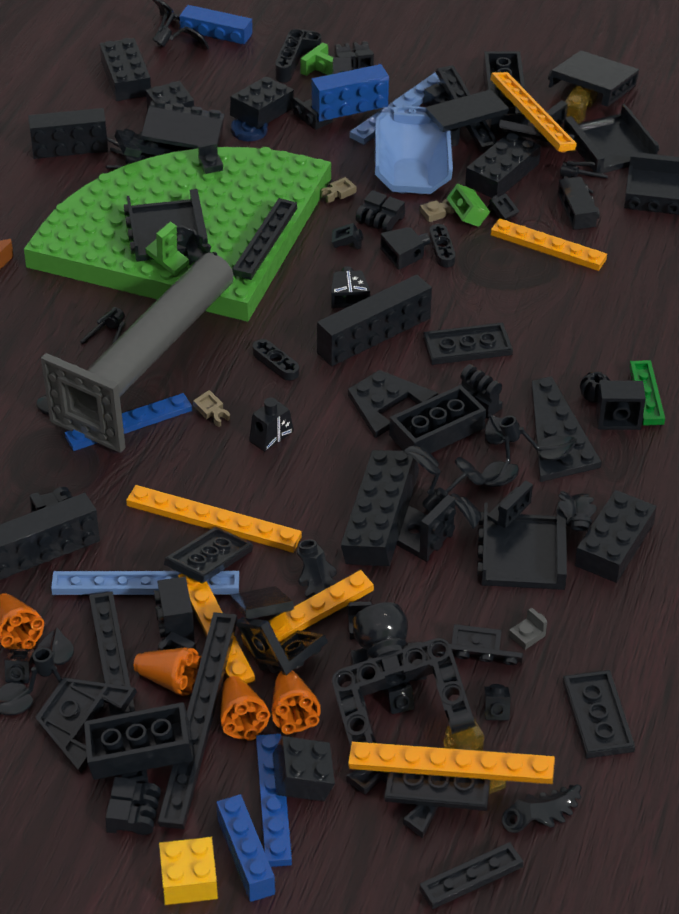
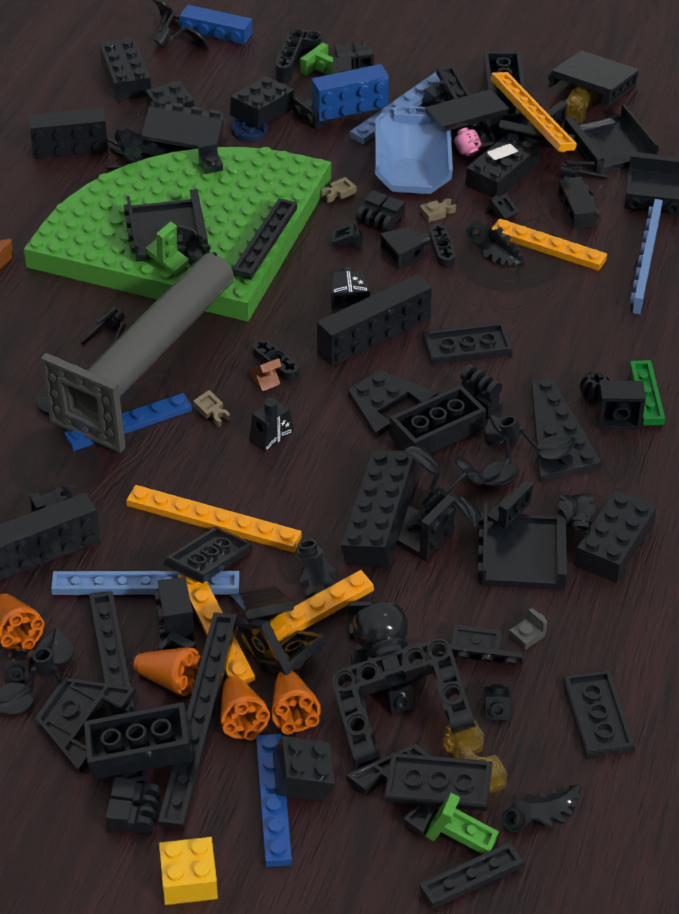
blue brick [216,794,275,902] -> none
light orange plate [348,742,555,784] -> none
bright green brick [446,183,490,227] -> none
none -> dark orange slope [247,358,282,391]
none -> bright green bracket [425,793,499,854]
none -> bright pink head [454,128,481,157]
none -> black plant [466,221,525,267]
none -> white sticker [487,144,518,160]
none -> medium blue plate [630,199,663,314]

